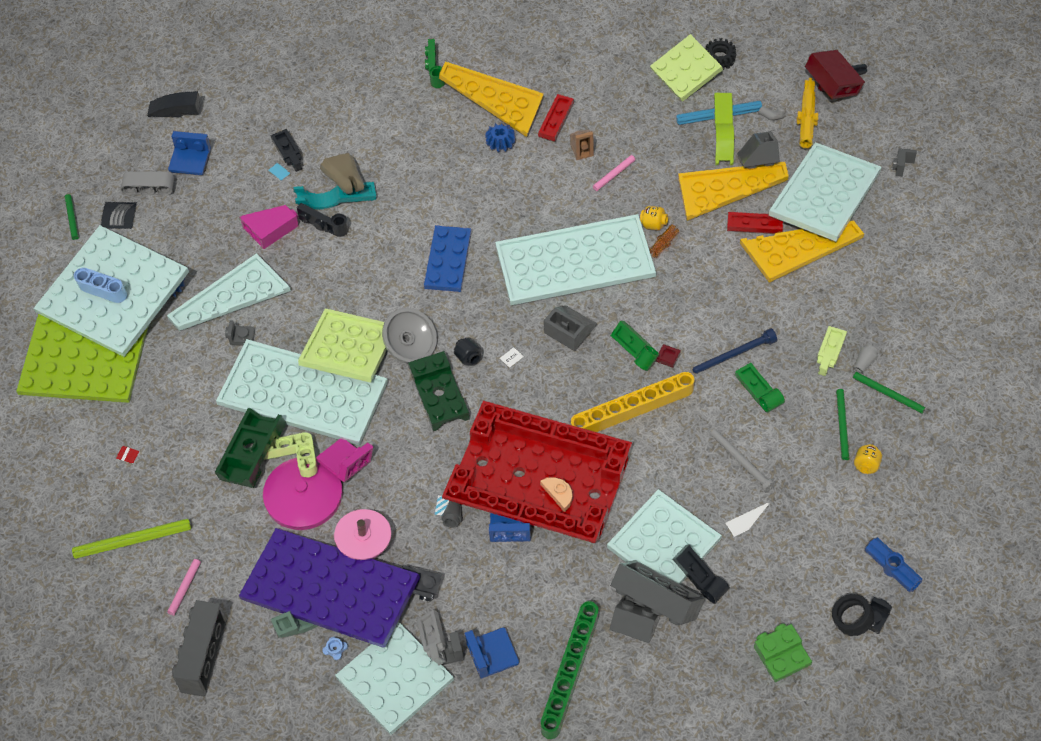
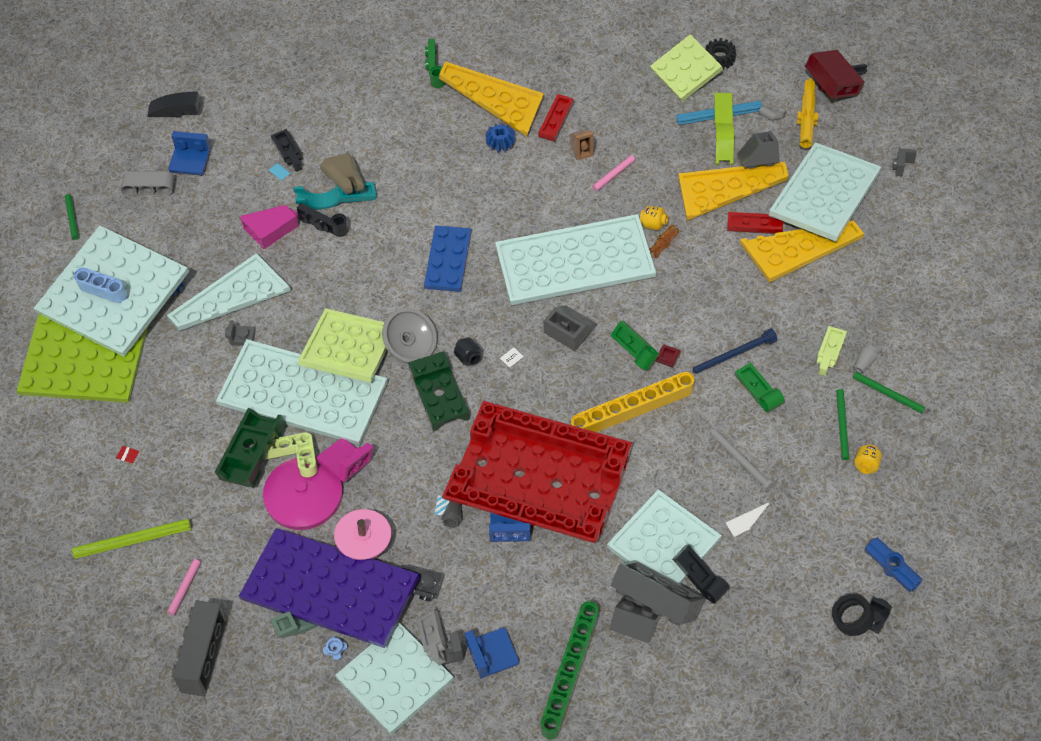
black sticker [101,202,137,229] -> none
light nougat plate [540,478,572,512] -> none
bright green plate [754,624,812,682] -> none

